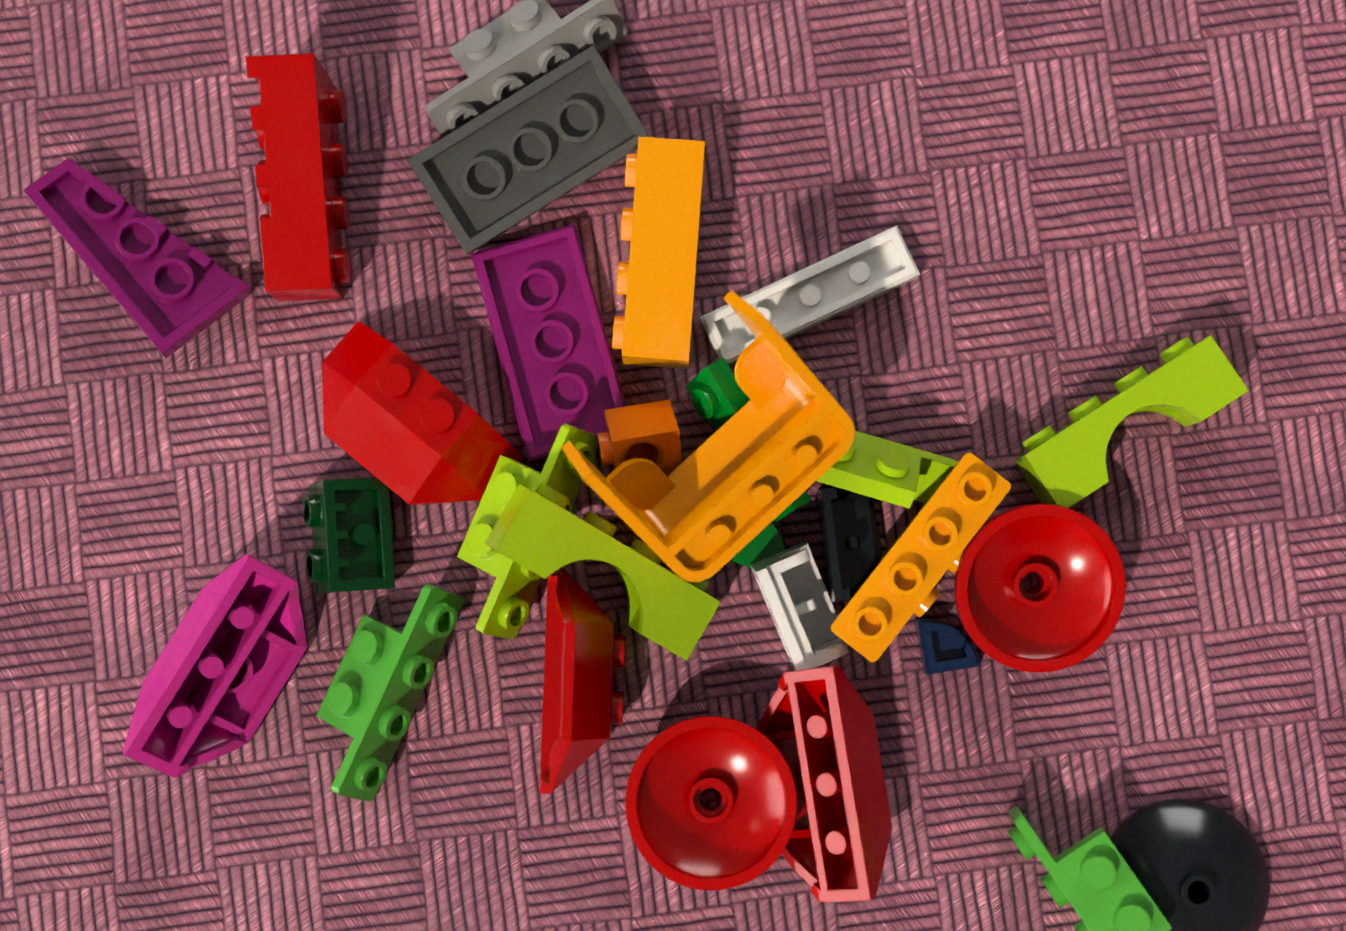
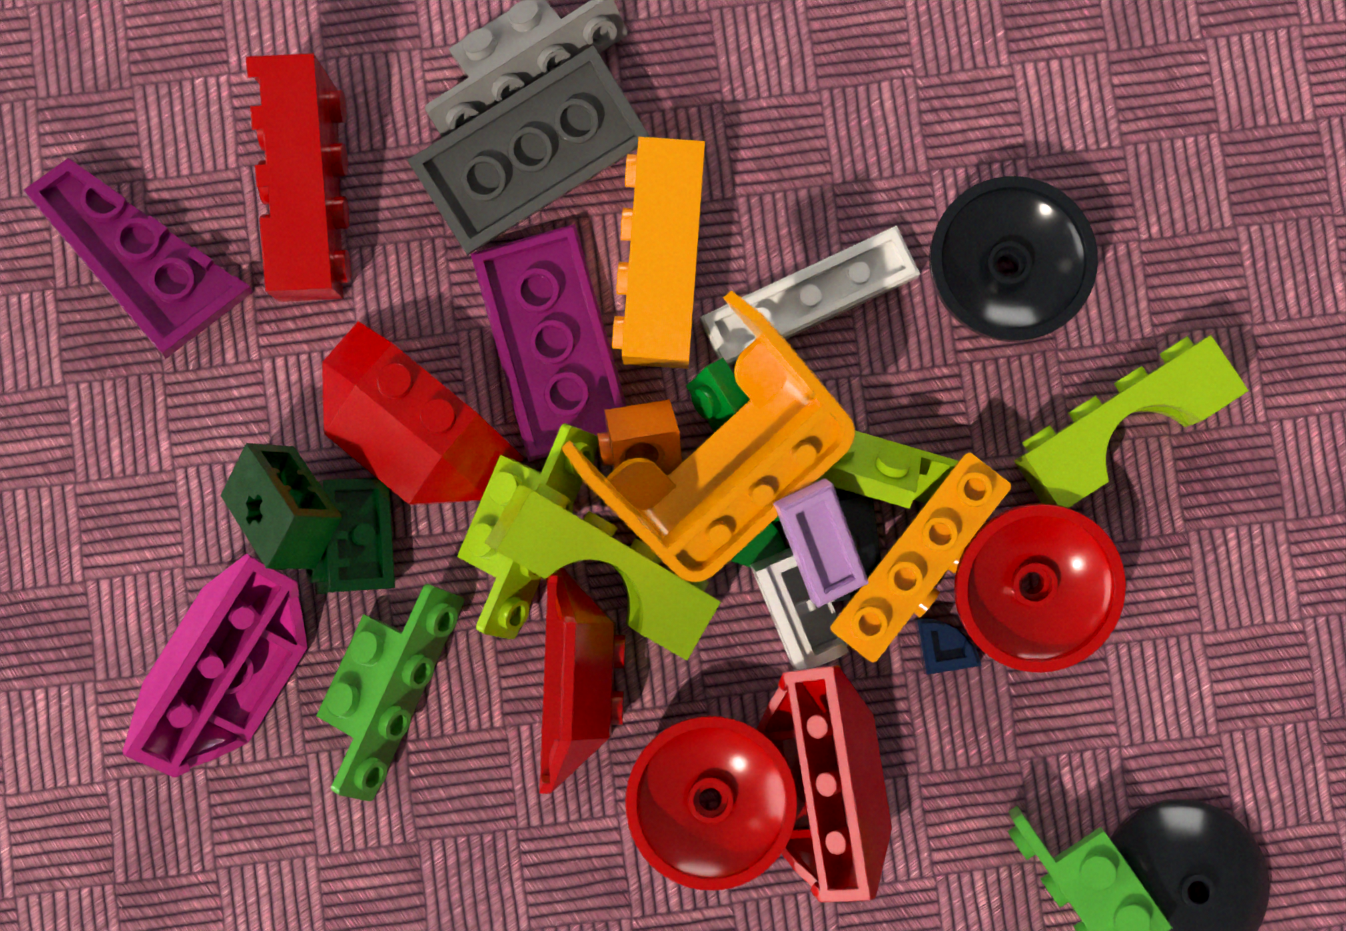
none -> dark green brick [220,443,342,570]
none -> lavender tile [773,478,869,608]
none -> black dish [929,176,1098,342]

